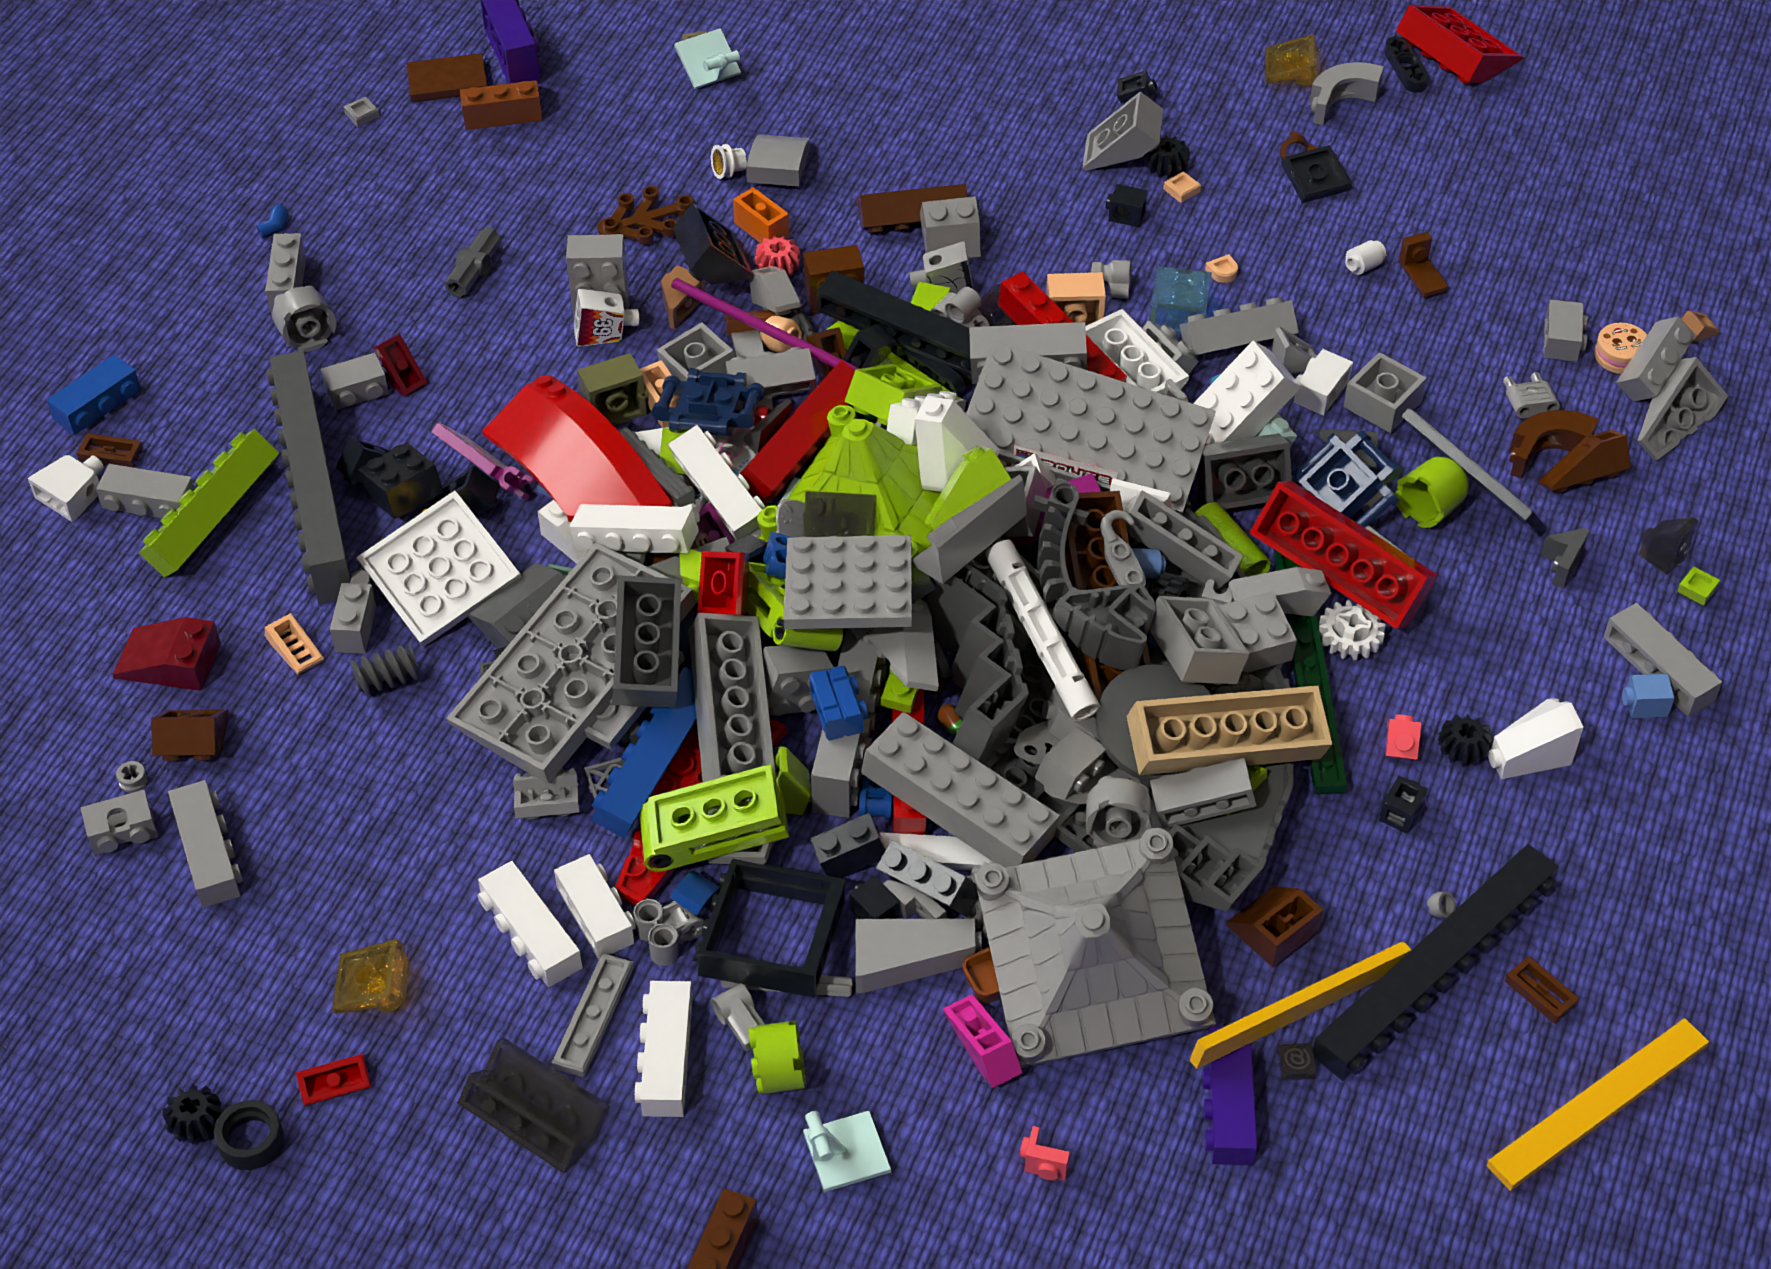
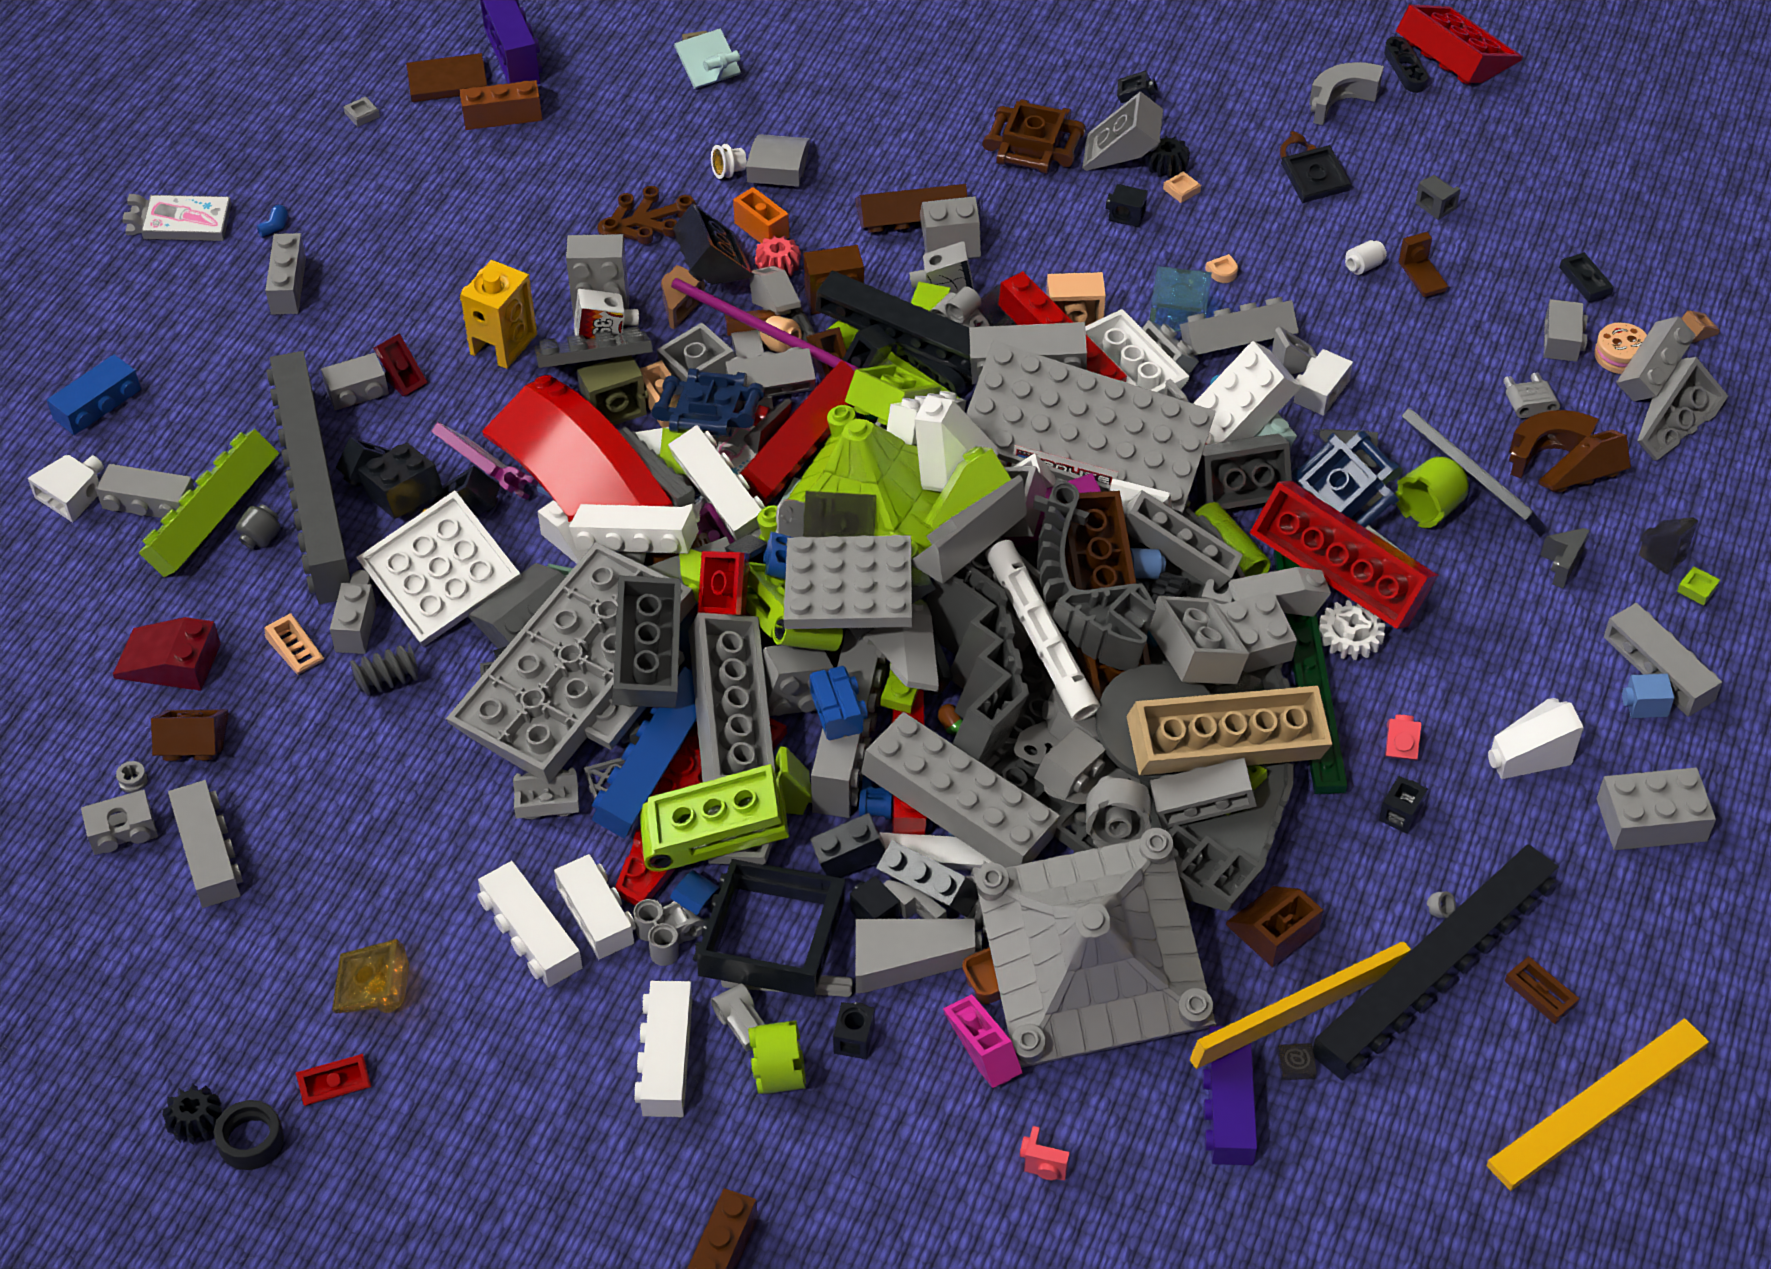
reddish brown tile [76,433,143,468] -> none
light grey brick [272,286,336,352] -> none
dark grey piece [444,227,502,298] -> none
clear smoke slope [457,1038,611,1173] -> none
light grey tile [552,953,634,1078] -> none
light aqua plate [803,1111,891,1193] -> none
light grey piece [1091,260,1131,299] -> none
light grey piece [1100,510,1155,604] -> none
clear yellow slope [1265,34,1320,86] -> none
light grey brick [1343,352,1427,433] -> none
black gear [1438,714,1493,767] -> none
none -> tile [122,194,232,241]
none -> dark grey head [236,504,281,549]
none -> yellow torso [460,260,537,369]
none -> dark grey plate [534,327,653,368]
none -> black brick [833,1002,875,1059]
none -> reddish brown brick [982,99,1086,174]
none -> dark grey brick [1415,175,1461,220]
none -> black plate [1559,252,1614,302]
none -> light grey brick [1596,767,1716,850]

